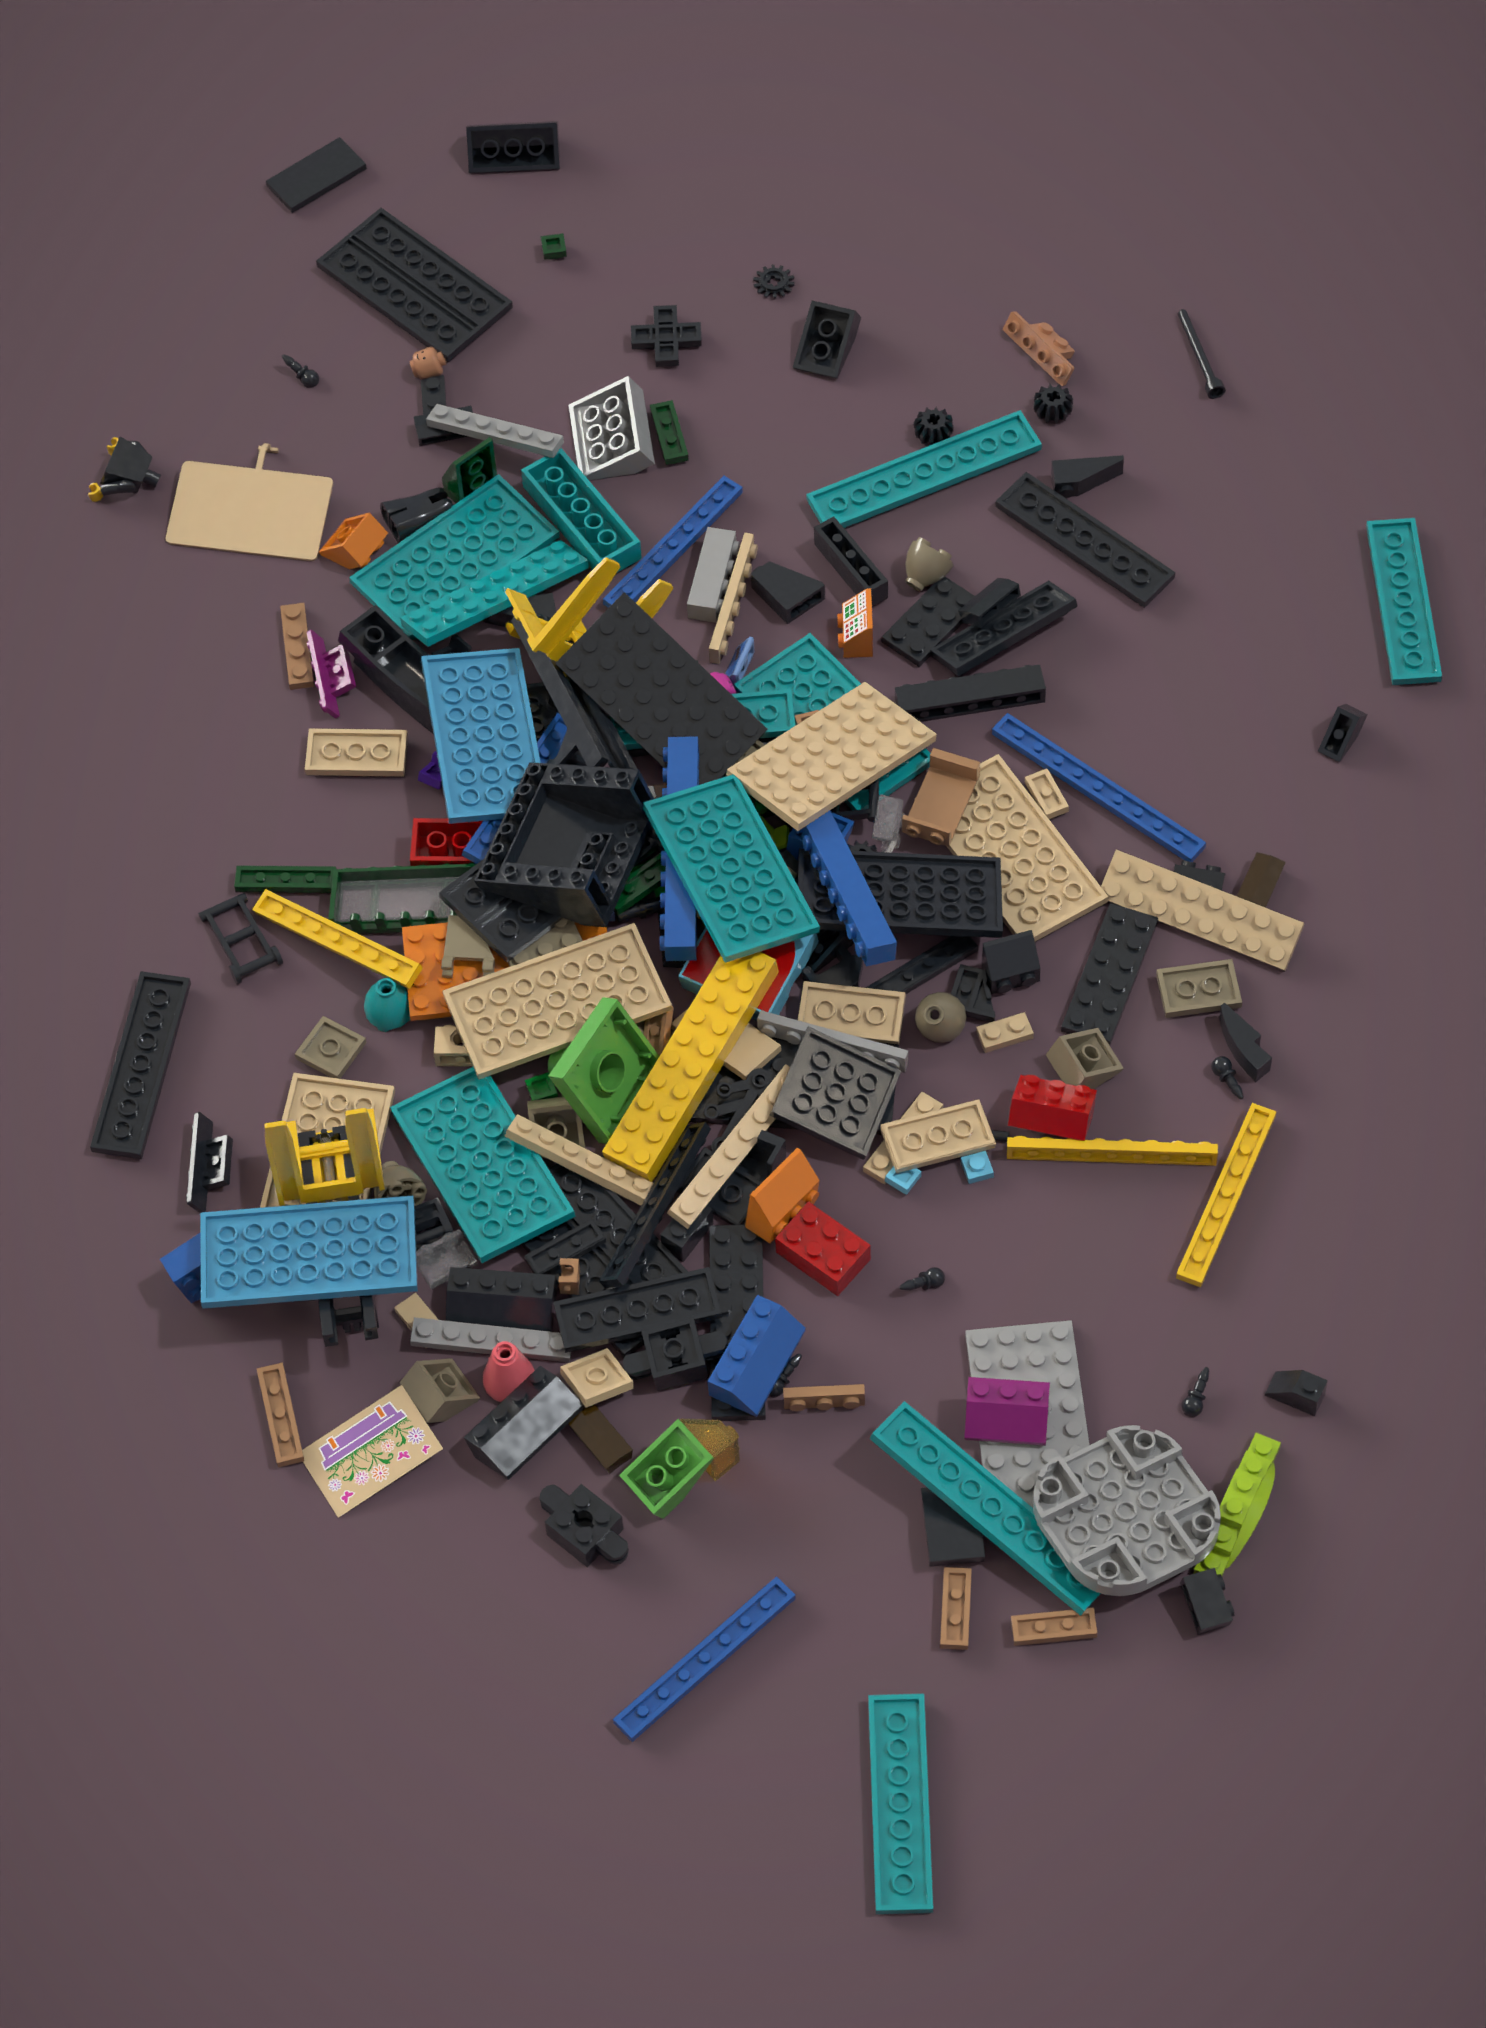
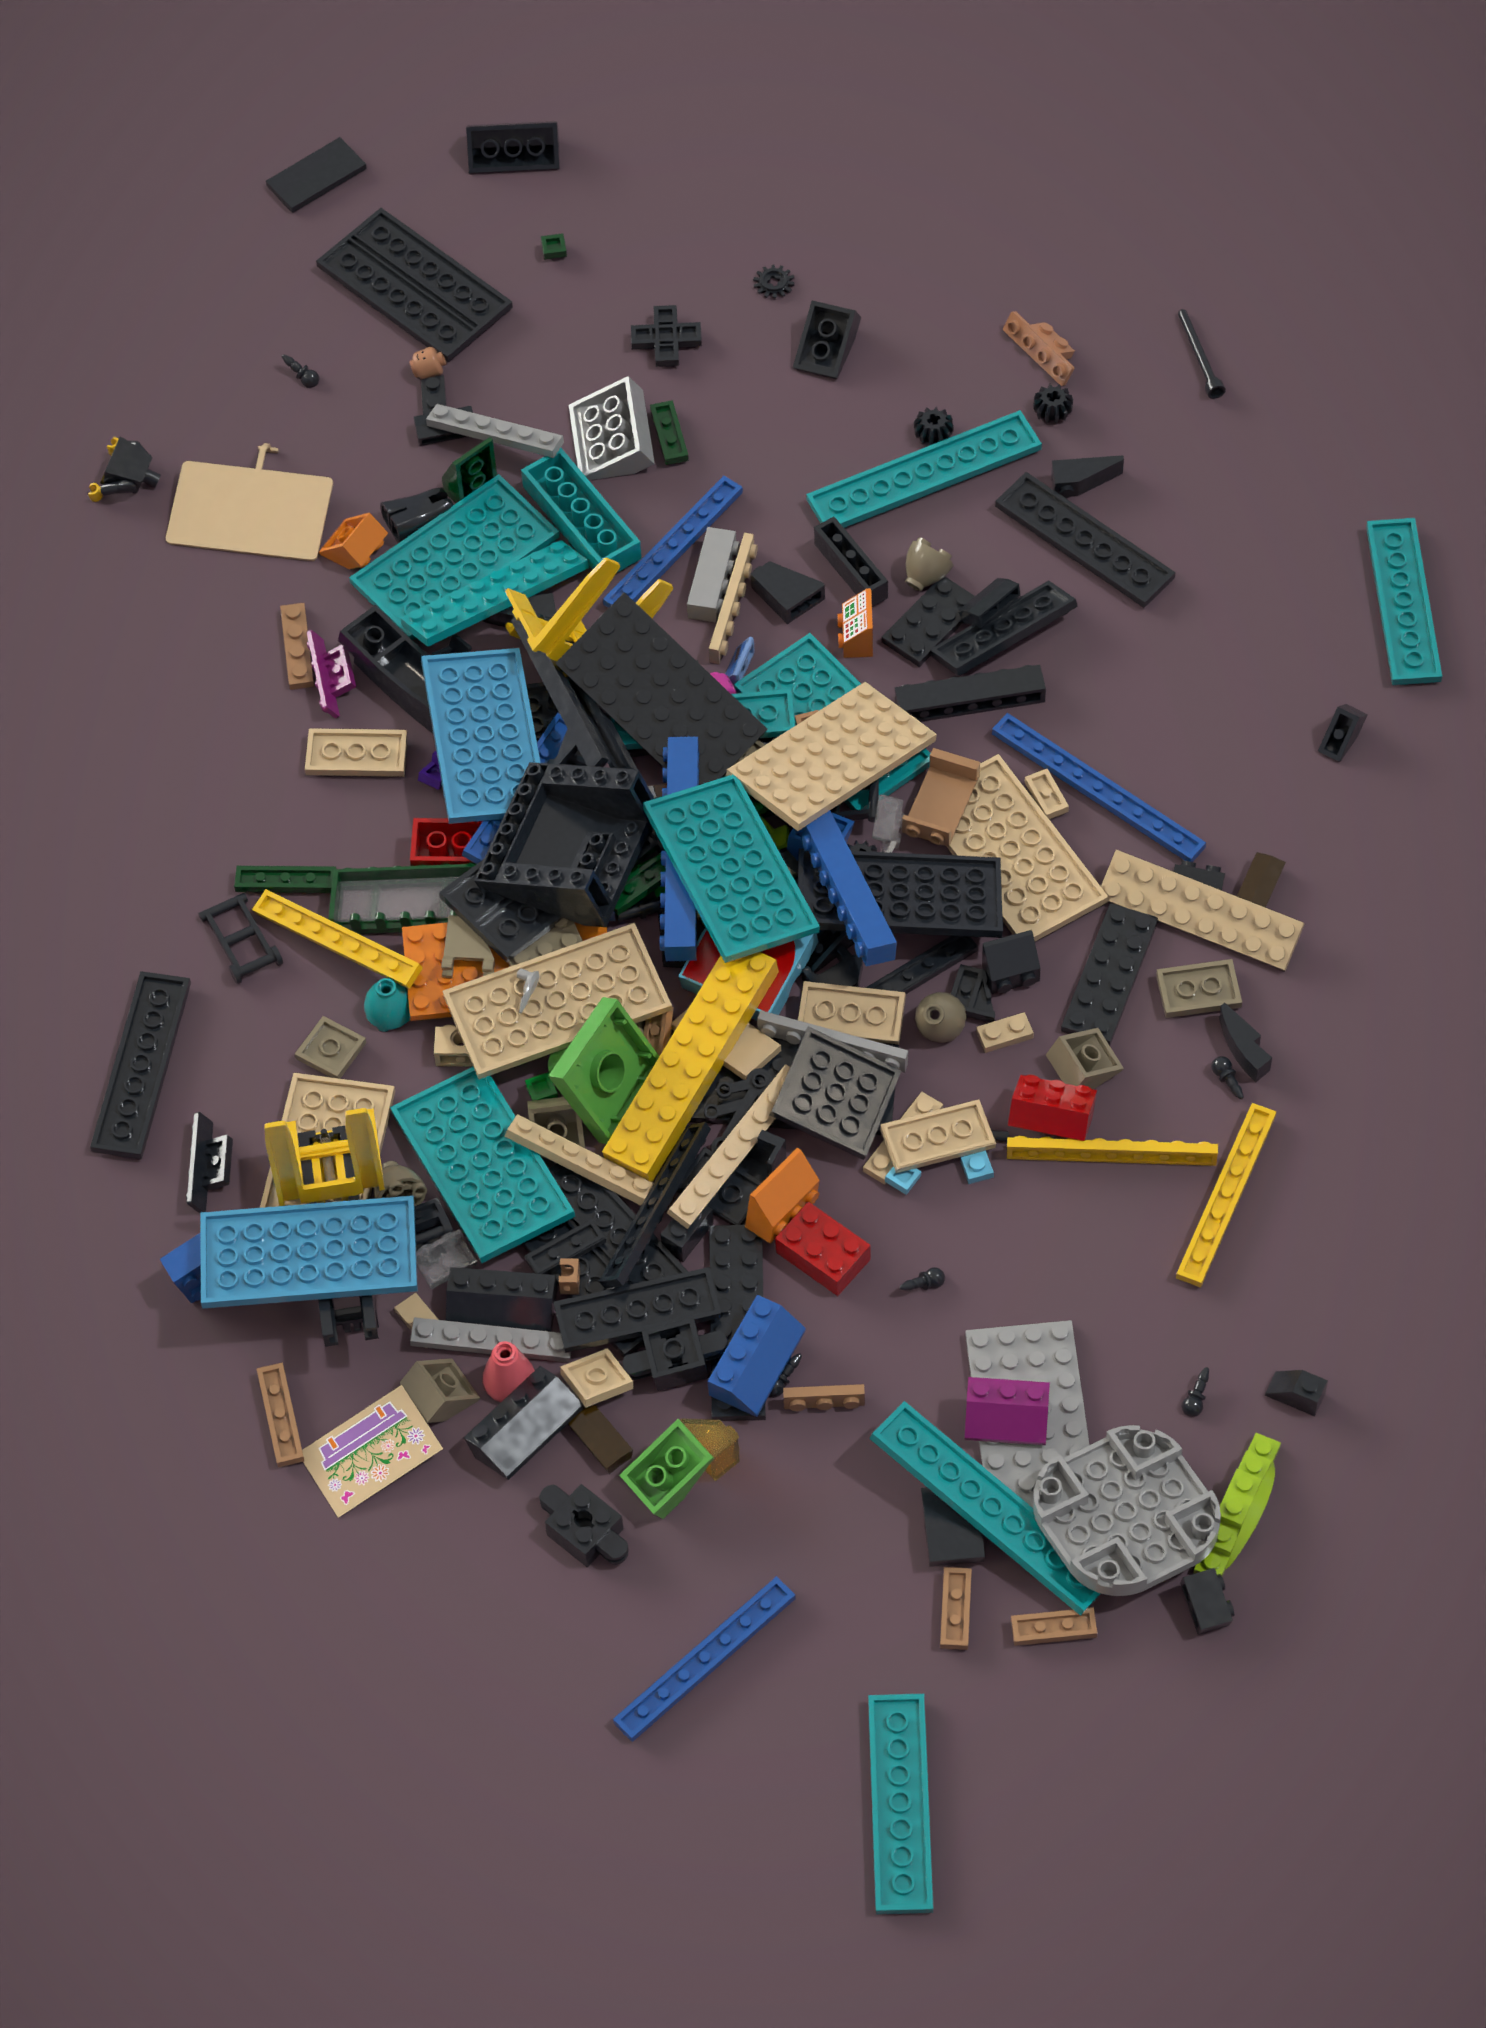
none -> light grey bar [517,968,539,1014]

